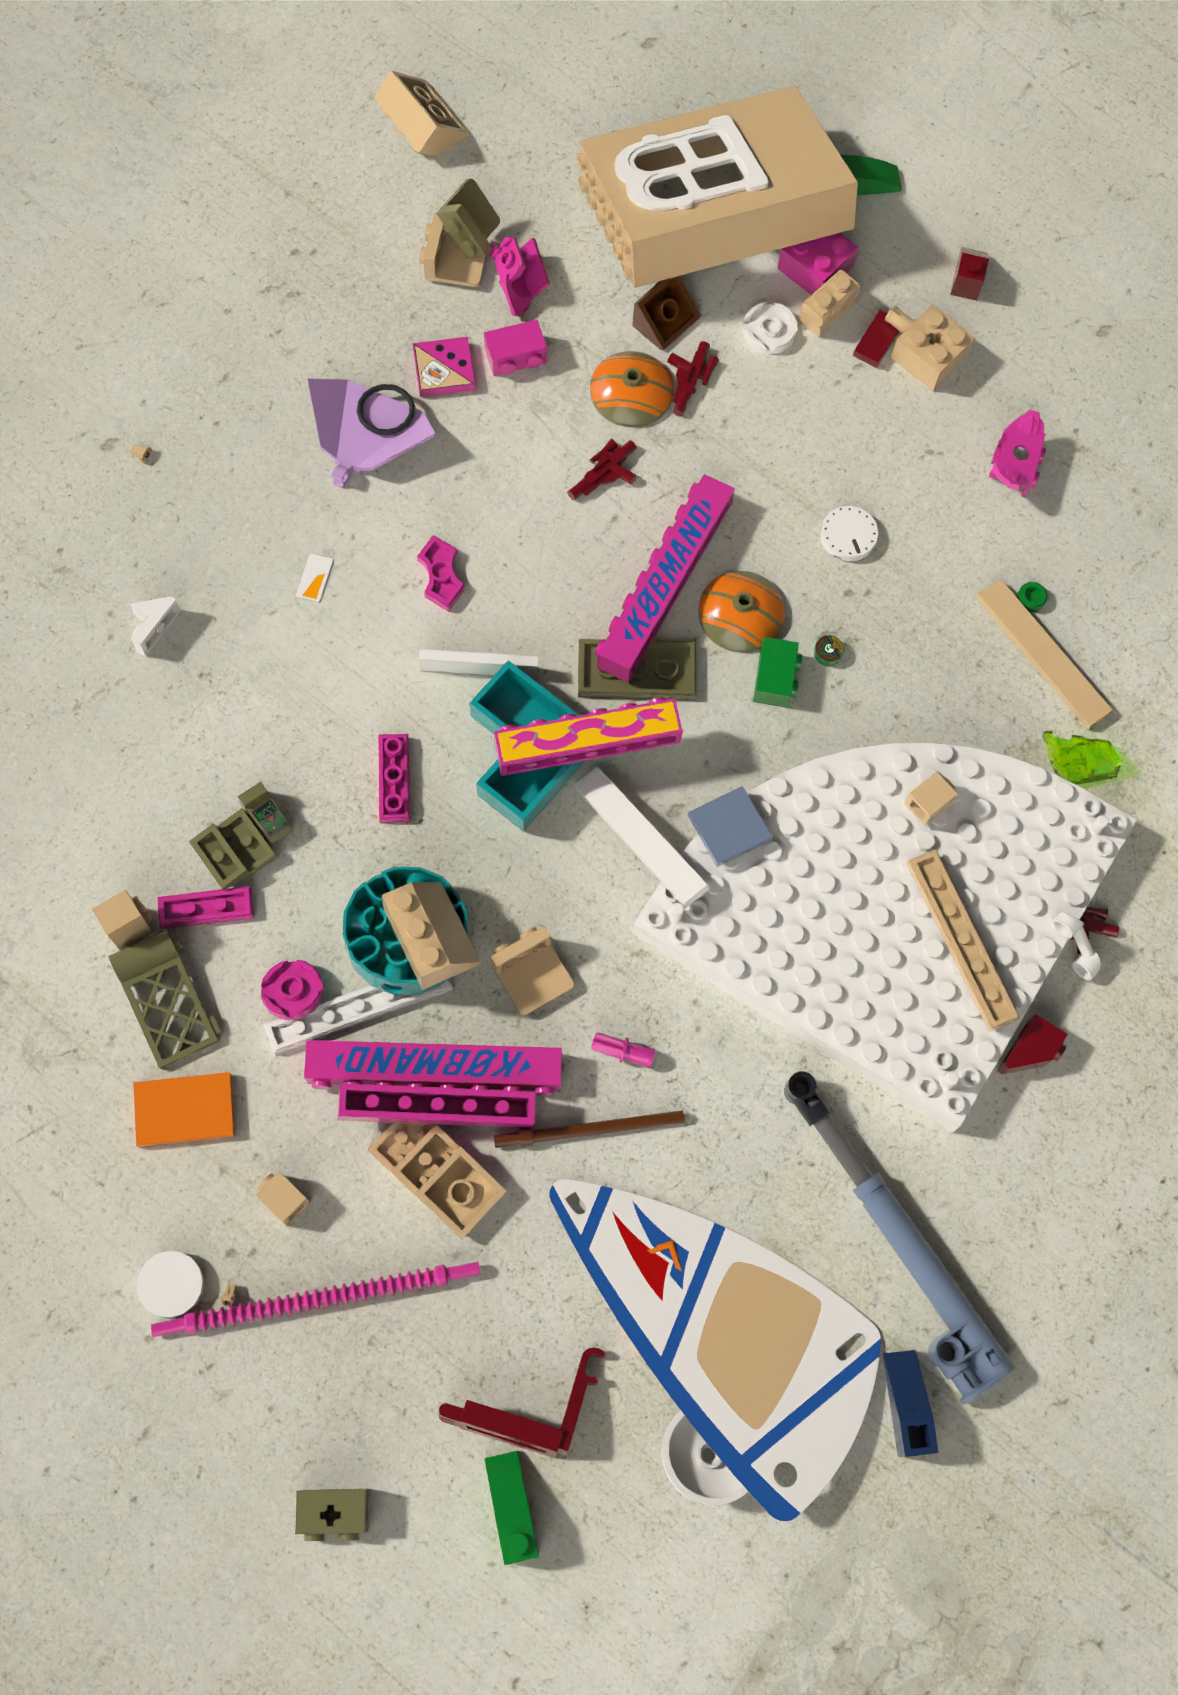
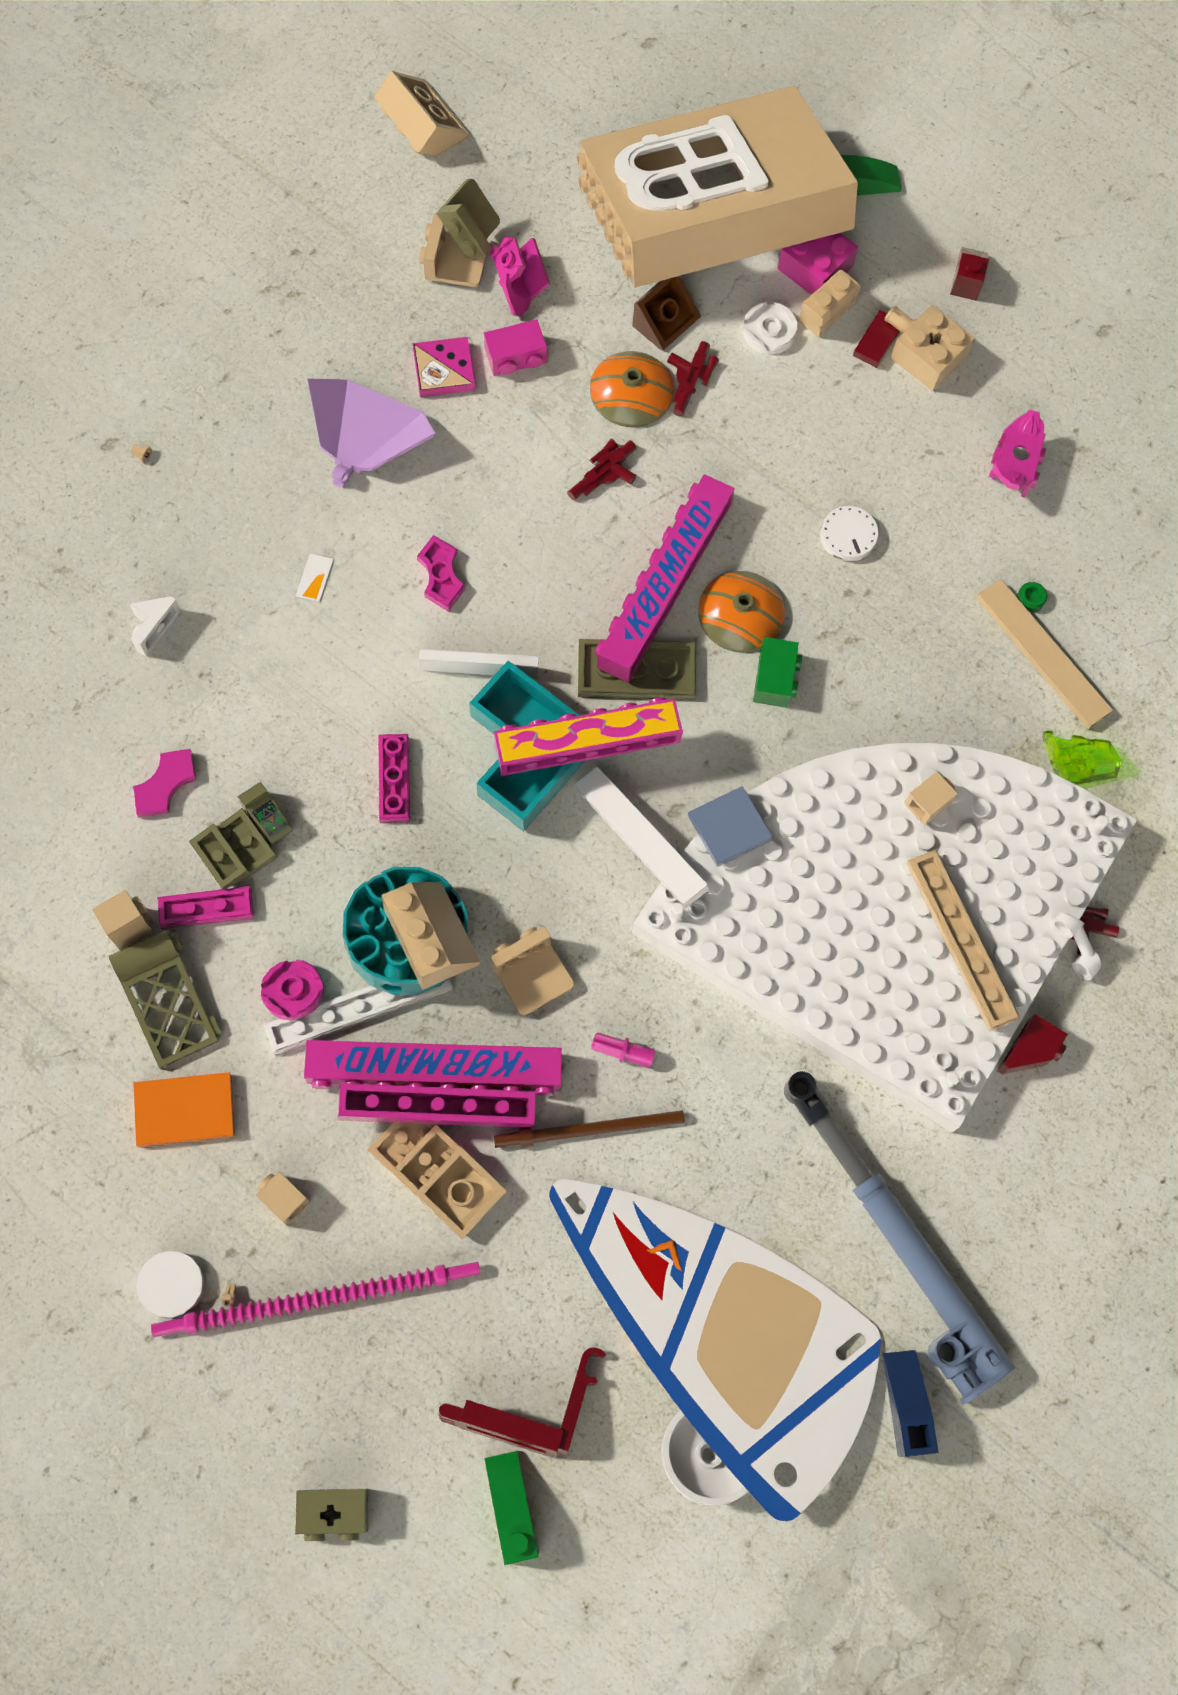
black piece [357,384,415,435] -> none
tile [814,635,844,666] -> none
none -> dark pink tile [133,749,196,818]

